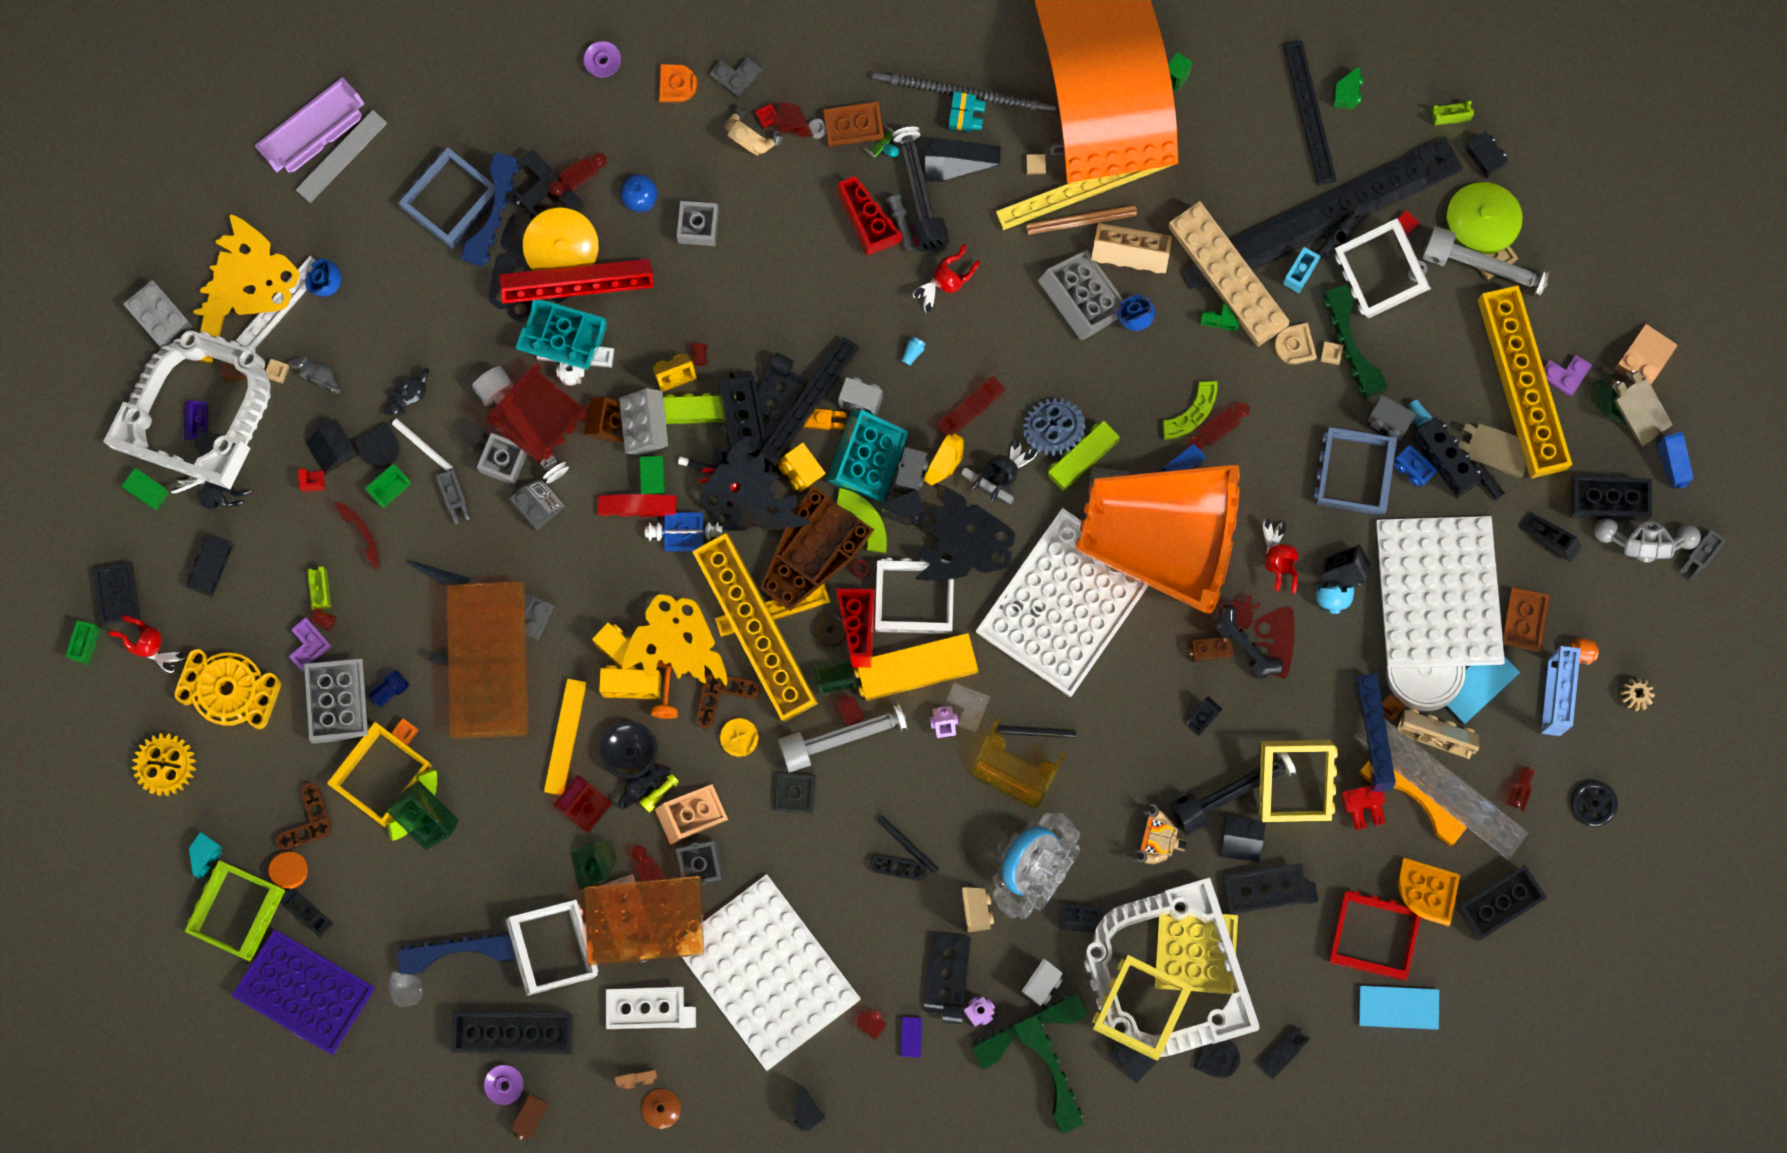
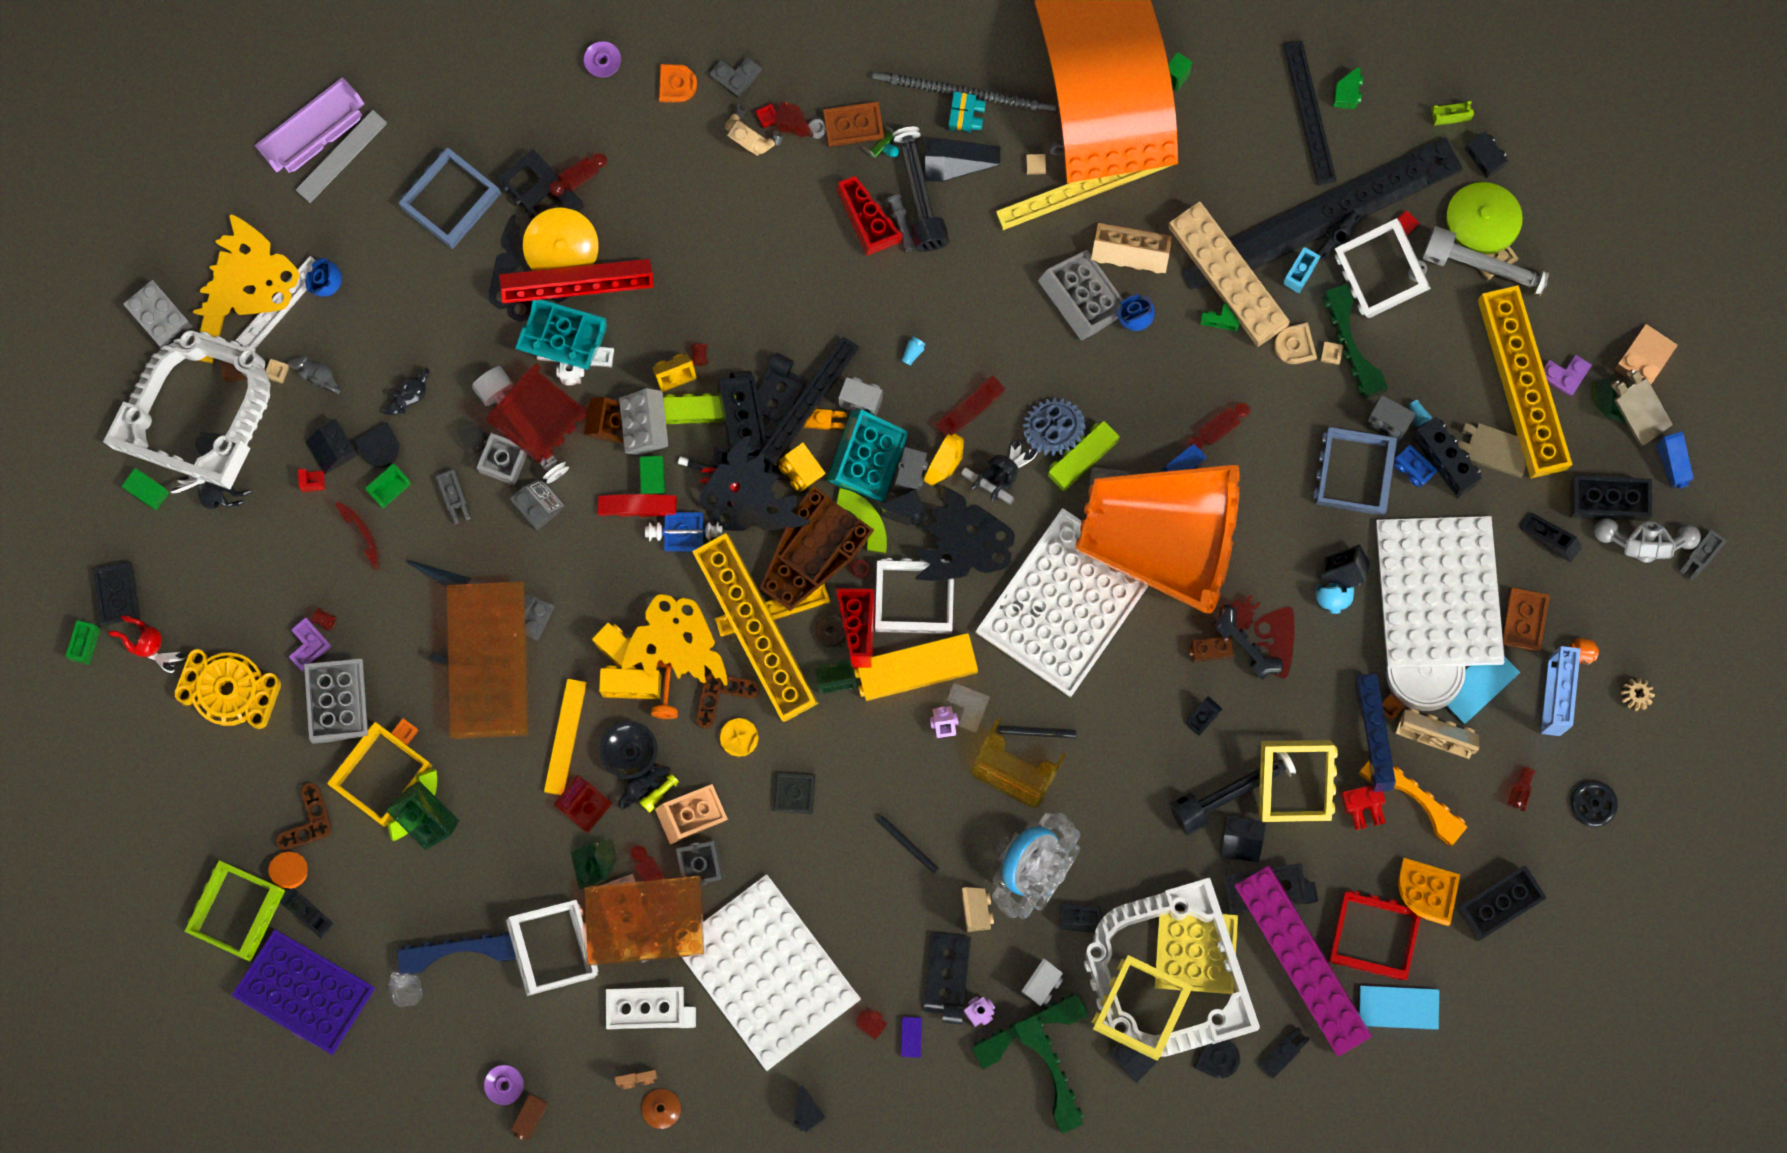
yellow gear [132,733,196,796] -> none
dark purple slope [184,400,207,440] -> none
black brick [187,534,234,598] -> none
teal slope [189,832,223,879] -> none
lime hinge [308,566,331,610] -> none
clear blue piece [369,670,410,708] -> none
white bar [392,419,453,471] -> none
black brick [452,1012,574,1055] -> none
dark blue arch [461,152,520,267] -> none
blue cylinder [620,174,658,213] -> none
light grey brick [677,201,719,246] -> none
light grey piece [778,703,907,772] -> none
clear red brick [836,696,864,727] -> none
black beam [870,855,926,881] -> none
red hair [913,243,980,313] -> none
medium nougat axle [1026,205,1137,235] -> none
torso [1133,803,1187,865] -> none
lime tile [1163,381,1217,440] -> none
red hair [1263,519,1298,594] -> none
clear plate [1354,719,1529,860] -> none
black pin [1477,463,1505,500] -> none
none -> magenta brick [1235,864,1372,1057]

